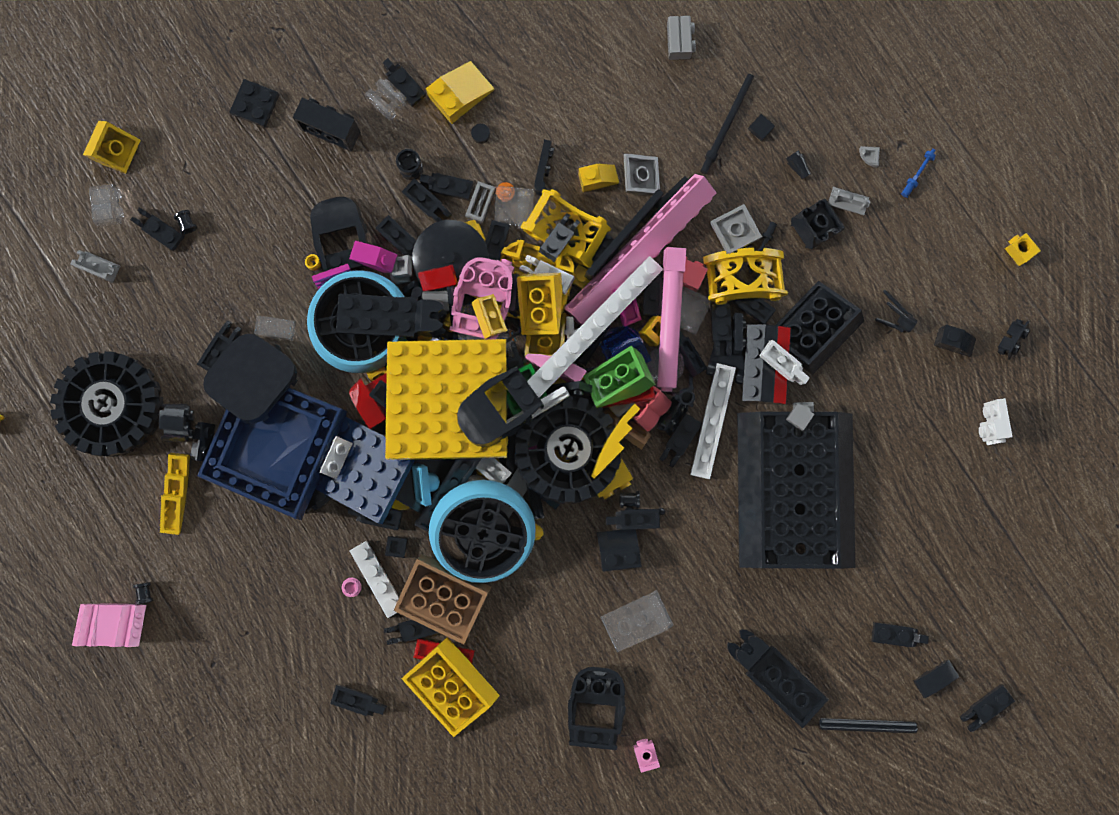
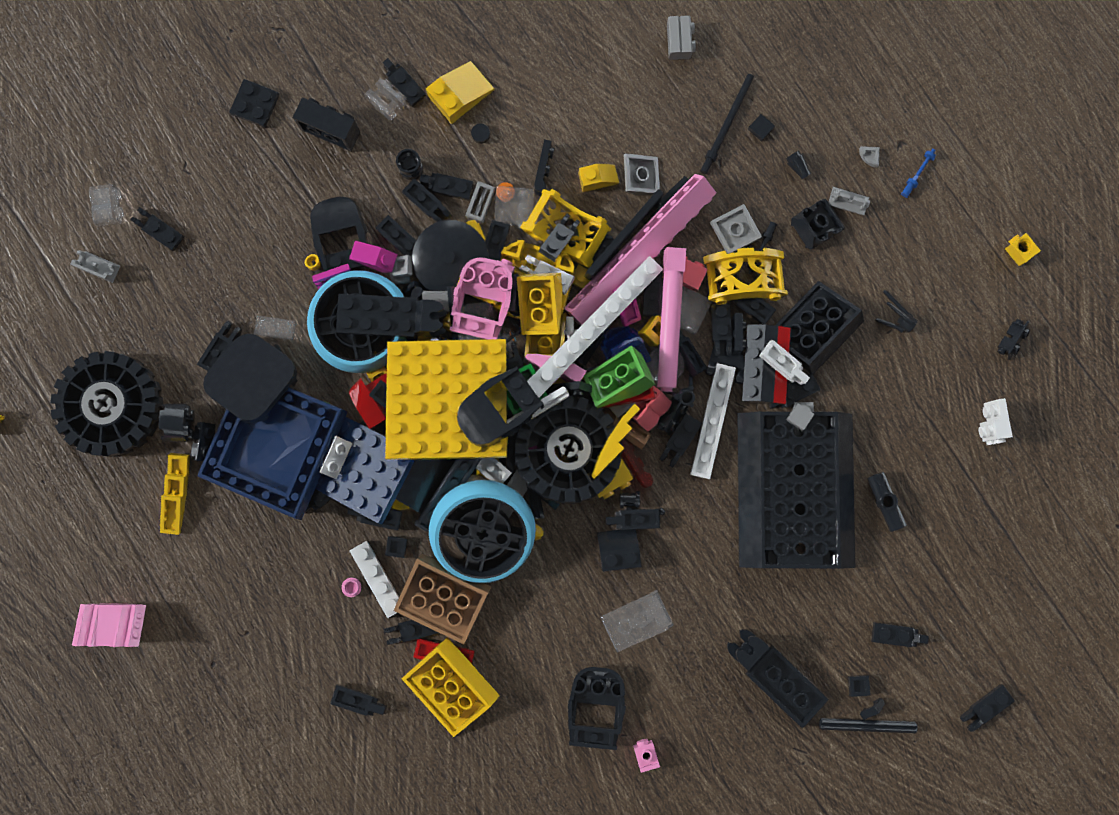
yellow slope [83,121,141,174] -> none
black bush [132,582,153,604] -> none
black bush [173,210,197,235] -> none
medium azure tile [412,463,440,506] -> none
red slope [418,264,458,291] -> none
yellow slope [472,294,507,339] -> none
black slope [914,660,959,698] -> none
black slope [934,324,976,357] -> none
none -> clear red hinge [620,438,654,488]
none -> black hinge [768,374,821,409]
none -> black plate [848,675,871,697]
none -> black tile [860,698,885,720]
none -> black piece [867,472,907,532]

